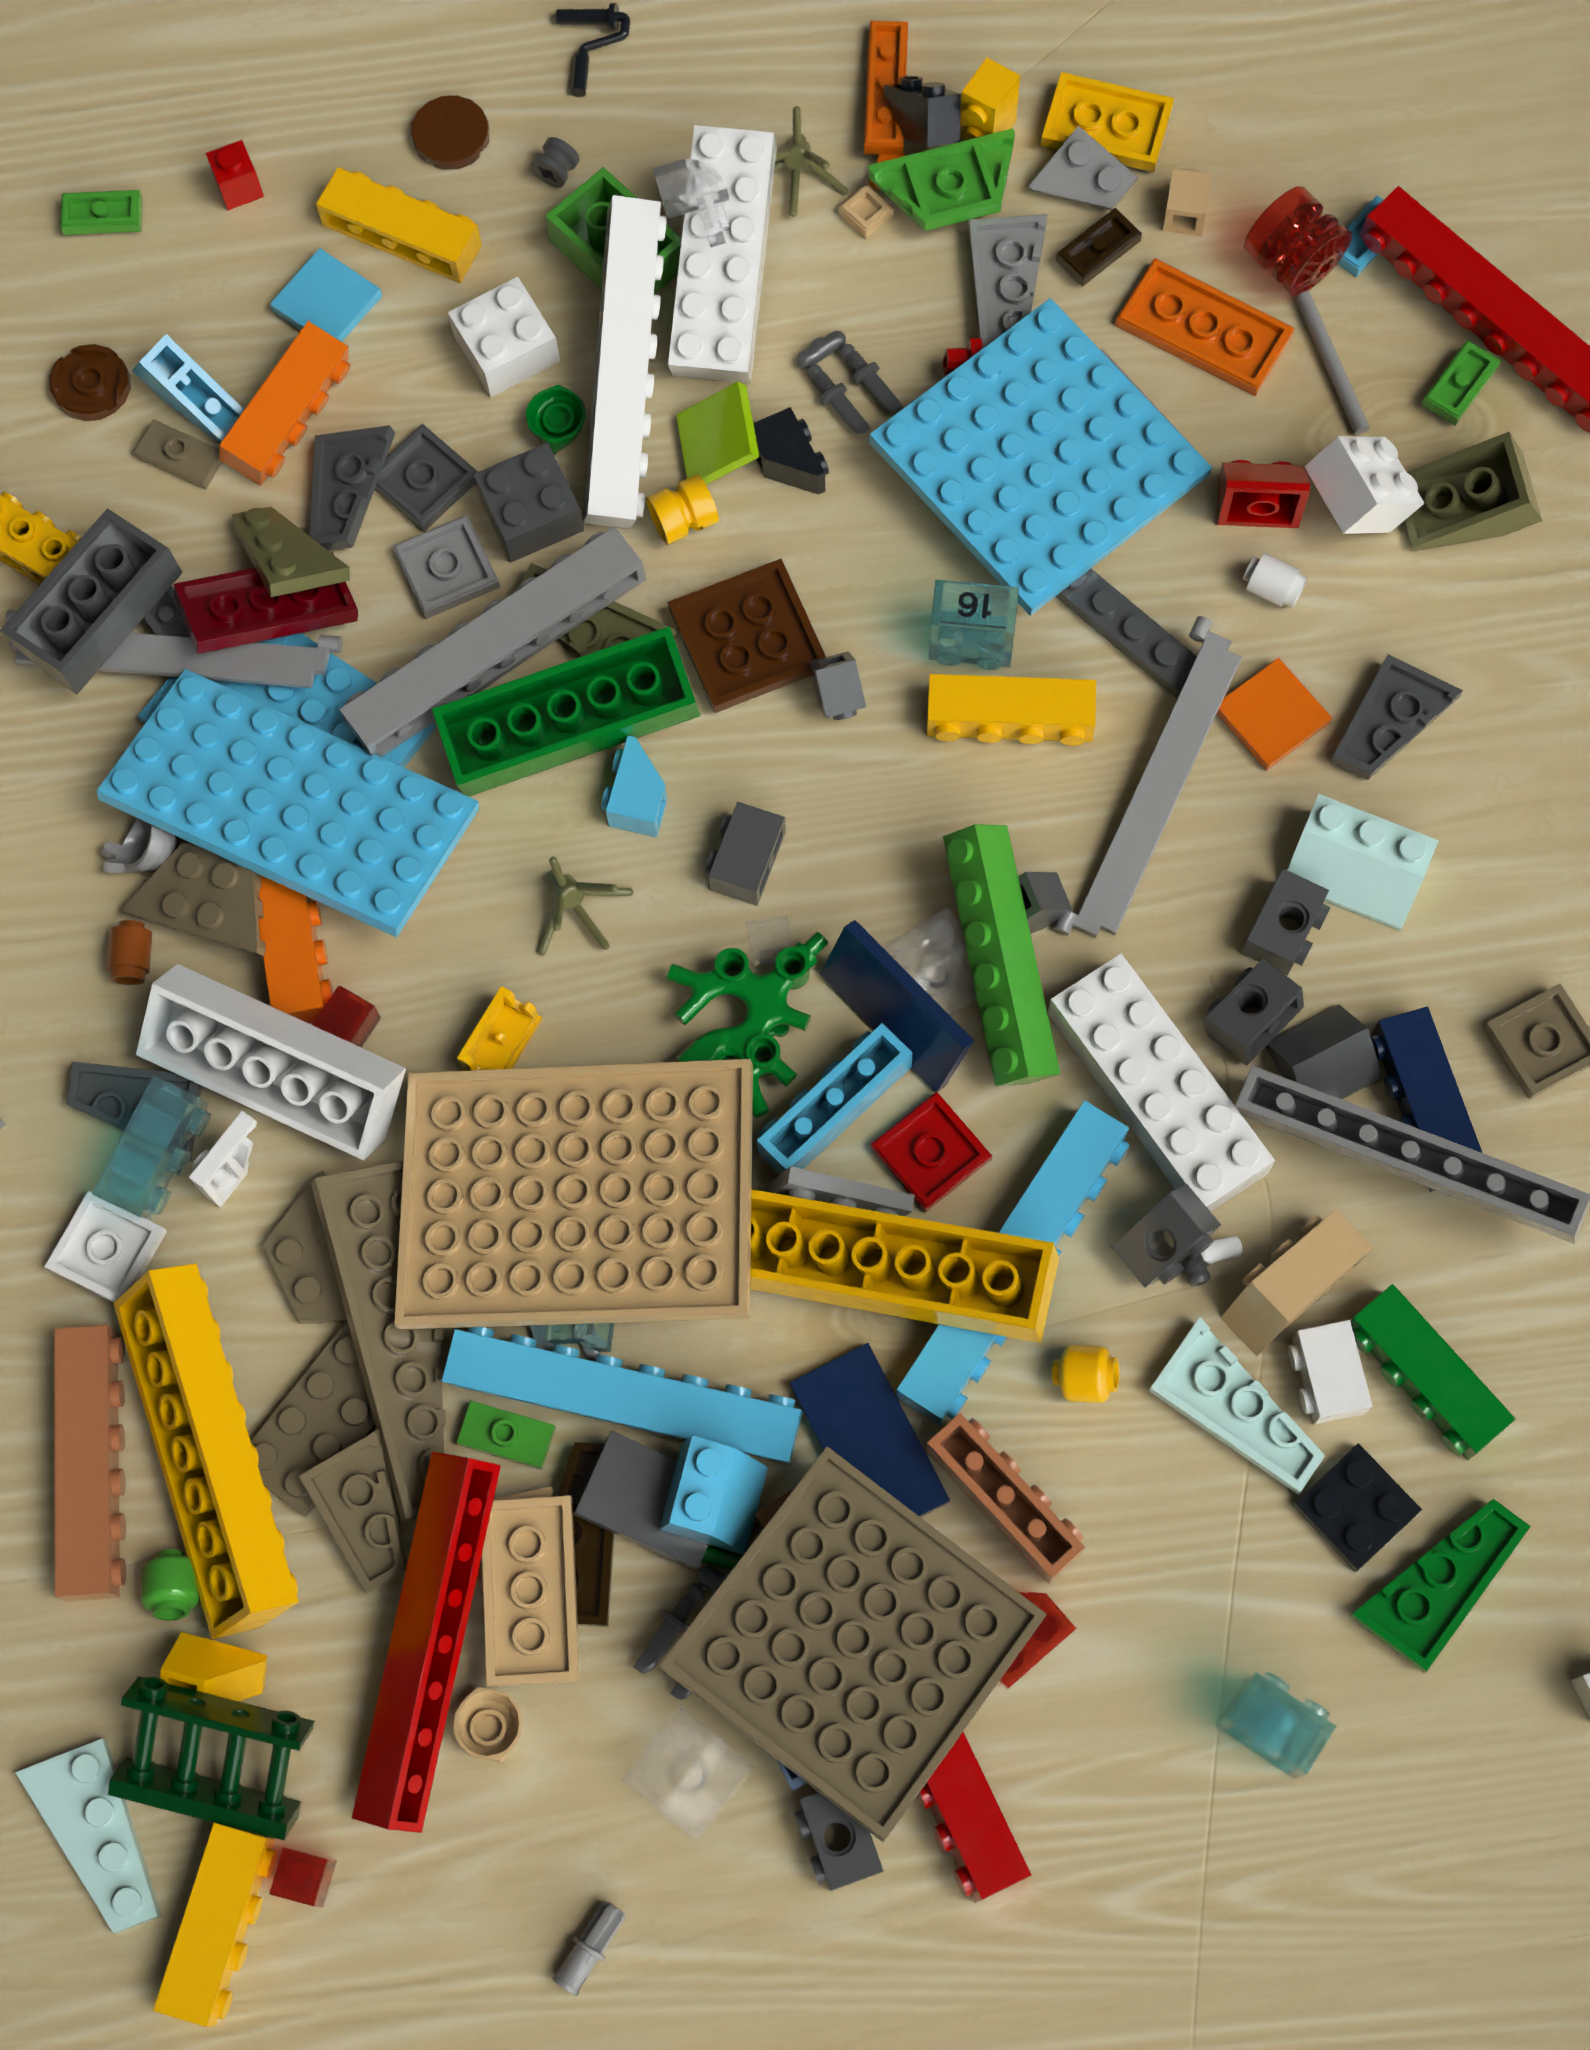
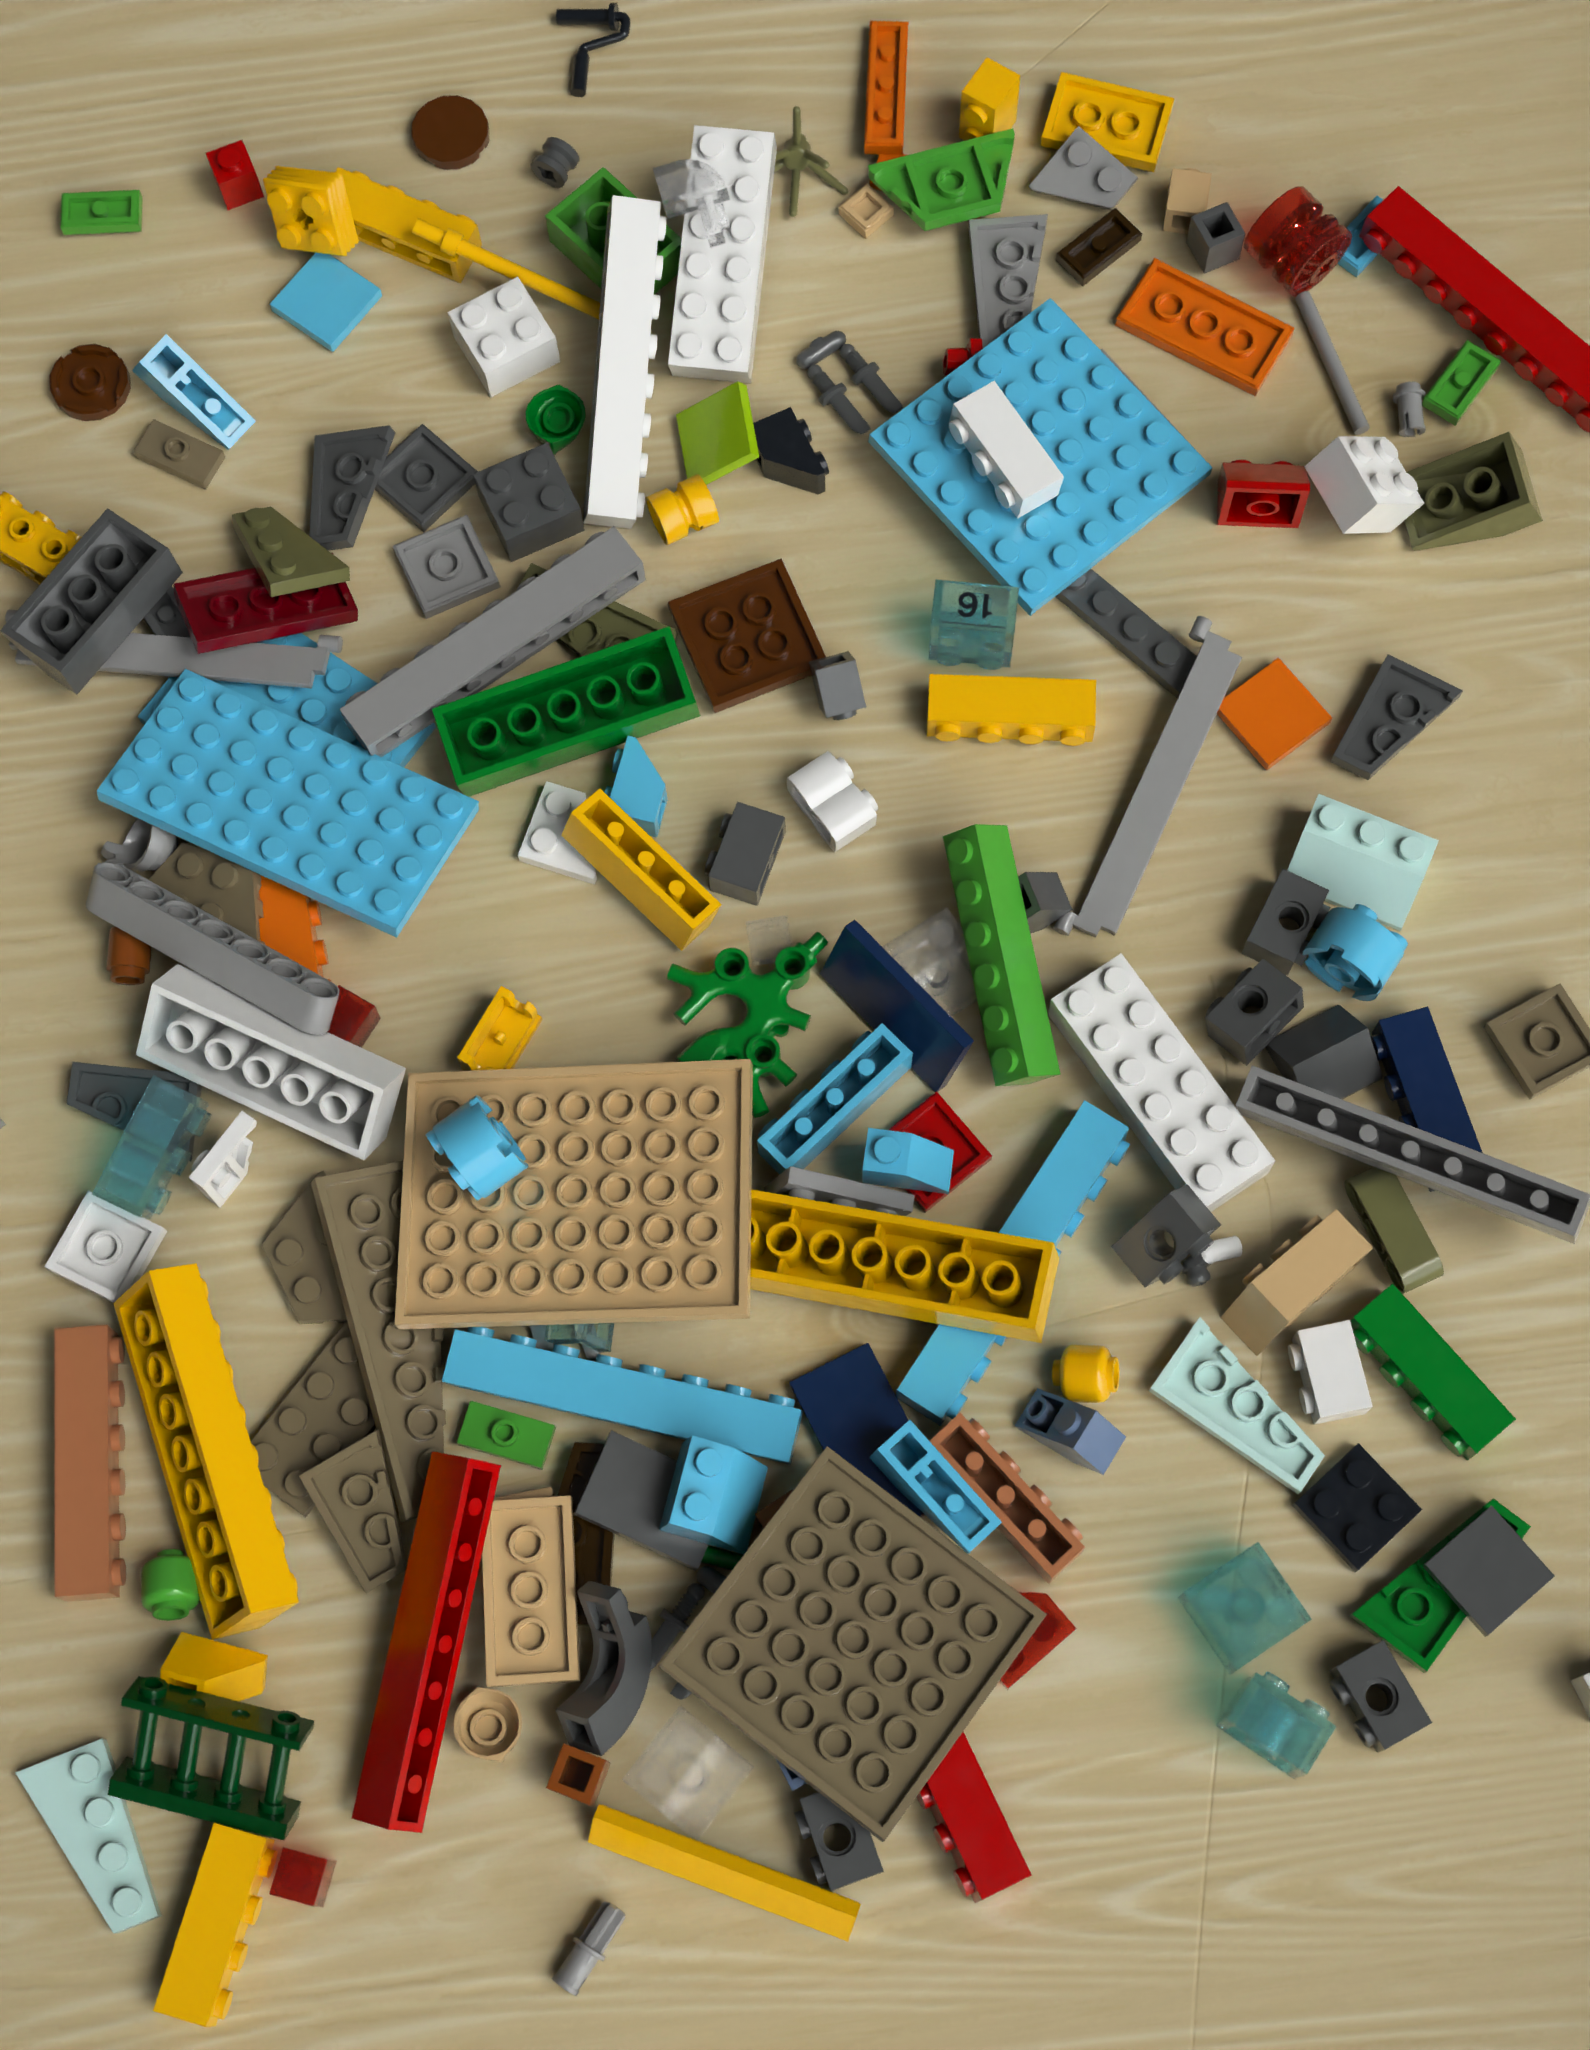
orange brick [219,321,351,486] -> none
olive plant [538,857,633,956] -> none
black slope [884,76,961,147] -> none
white brick [1243,553,1308,608] -> none
none -> light grey beam [86,862,340,1035]
none -> yellow brick [263,166,359,256]
none -> yellow bar [412,218,600,320]
none -> medium azure brick [426,1095,528,1200]
none -> white wing [518,781,597,885]
none -> dark orange brick [546,1743,611,1807]
none -> dark grey arch [556,1581,652,1756]
none -> yellow brick [561,788,722,951]
none -> yellow tile [588,1804,861,1942]
none -> white brick [787,751,878,852]
none -> medium azure slope [862,1128,954,1194]
none -> medium azure slope [869,1420,1002,1554]
none -> white brick [949,381,1064,519]
none -> sand blue slope [1015,1388,1126,1475]
none -> clear light blue brick [1178,1542,1312,1675]
none -> dark grey brick [1186,202,1245,274]
none -> medium azure brick [1303,904,1408,1001]
none -> dark grey brick [1329,1640,1432,1753]
none -> olive beam [1344,1167,1444,1294]
none -> light grey pin [1393,382,1426,437]
none -> dark grey tile [1422,1505,1555,1637]

